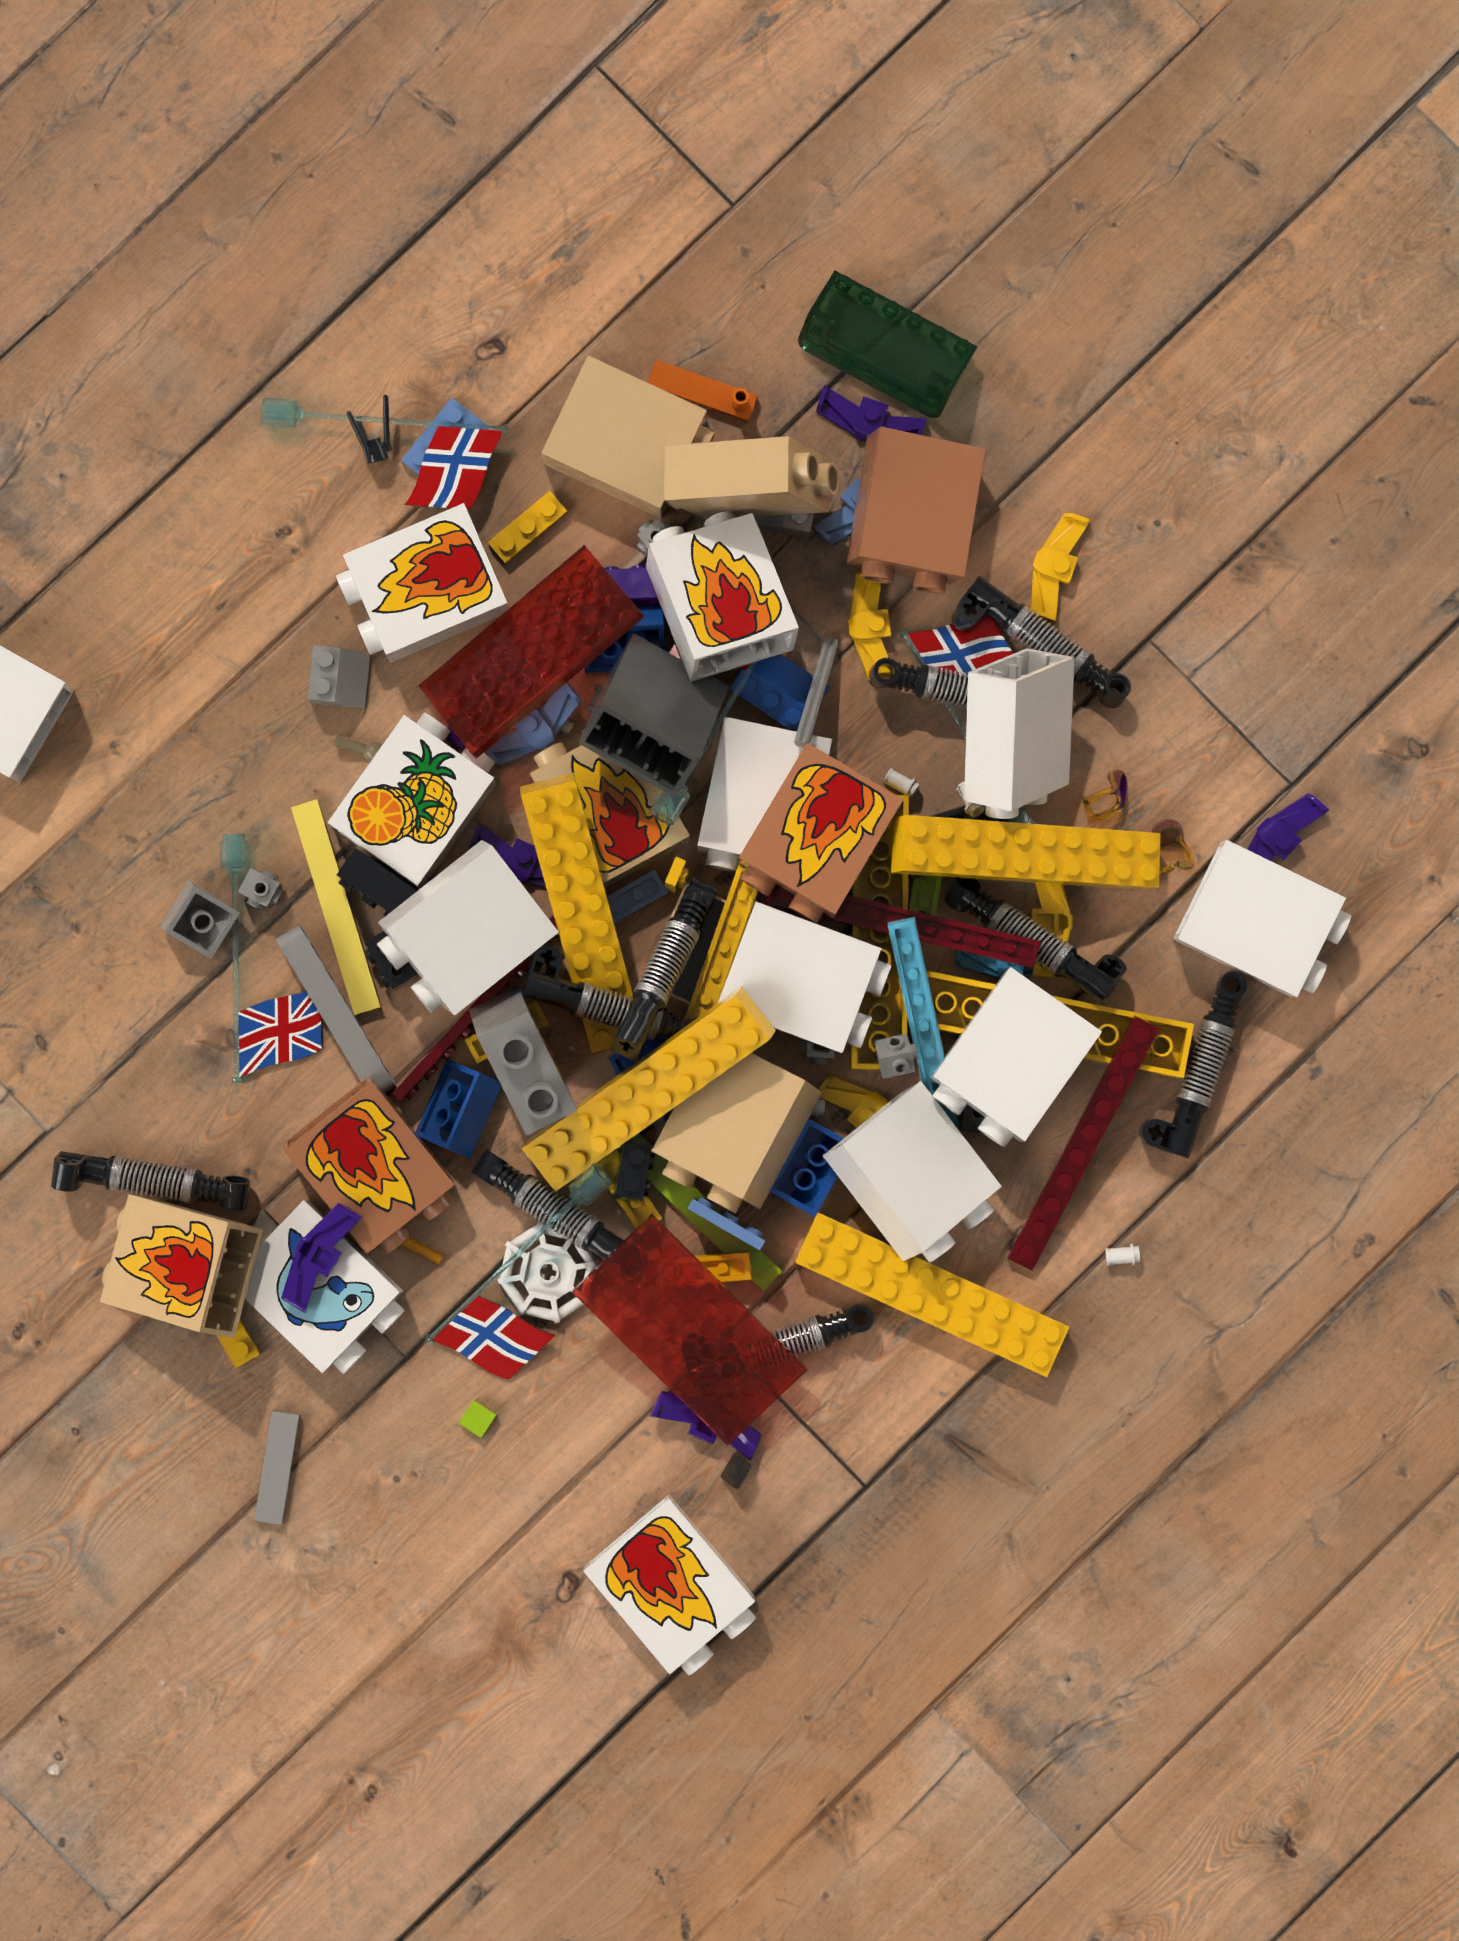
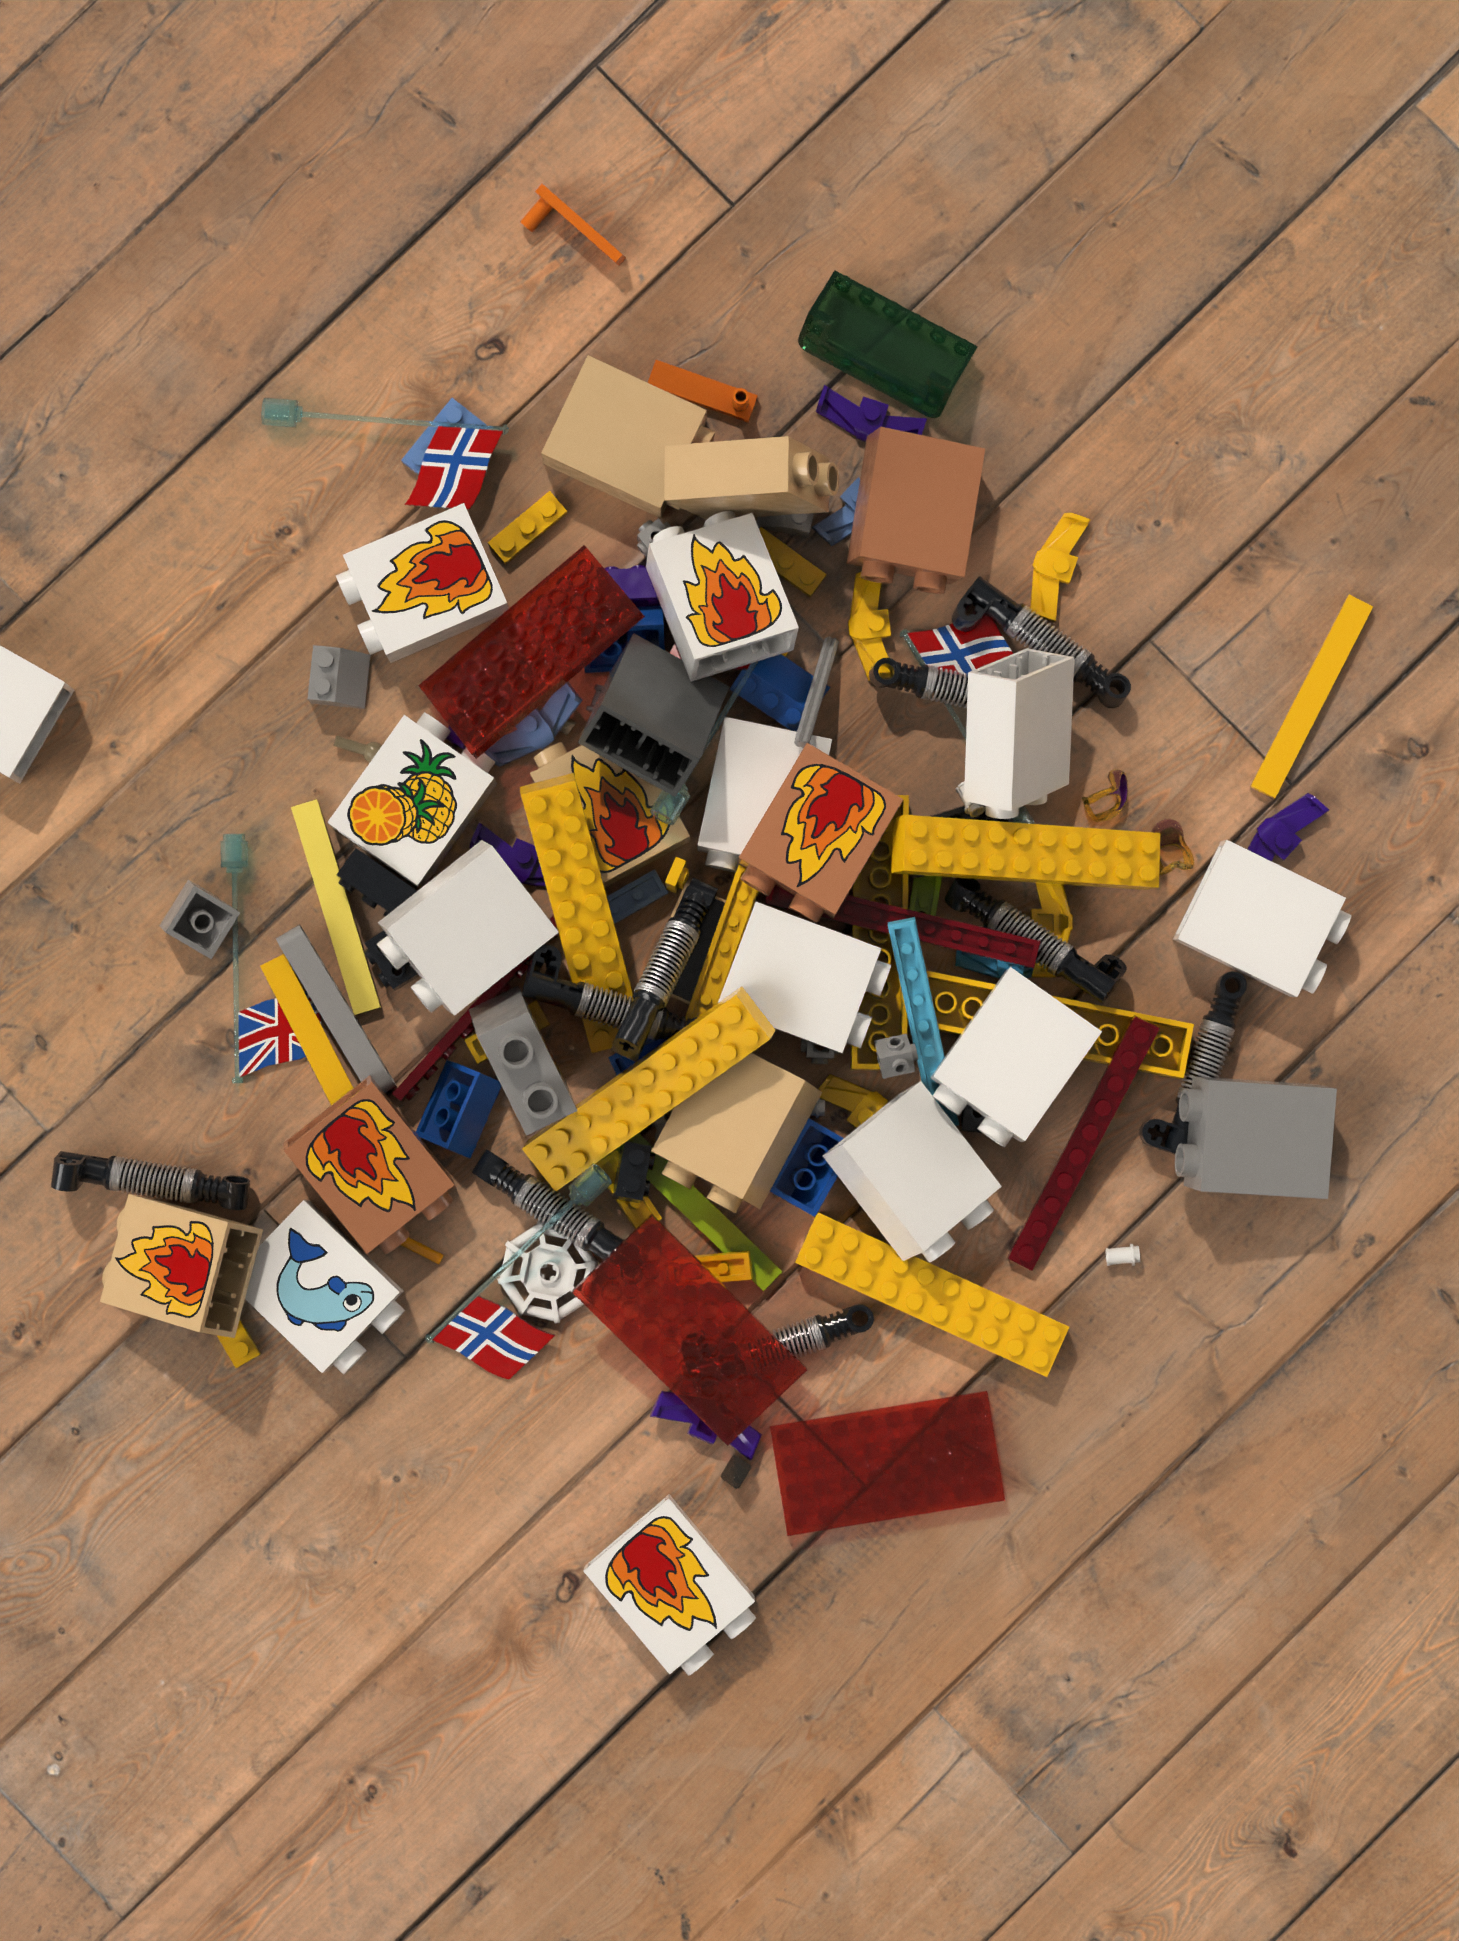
light grey brick [238,868,284,910] -> none
light grey tile [254,1411,300,1525] -> none
dark purple plate [281,1203,363,1313] -> none
black plant [346,394,392,464] -> none
lime tile [459,1400,497,1438] -> none
medium blue plate [688,1197,765,1250] -> none
white pin [883,768,919,798] -> none
none -> yellow tile [260,954,353,1105]
none -> orange piece [520,184,626,266]
none -> yellow plate [759,527,827,598]
none -> clear red plate [770,1390,1005,1536]
none -> light grey brick [1175,1076,1337,1199]
none -> yellow tile [1250,594,1373,799]

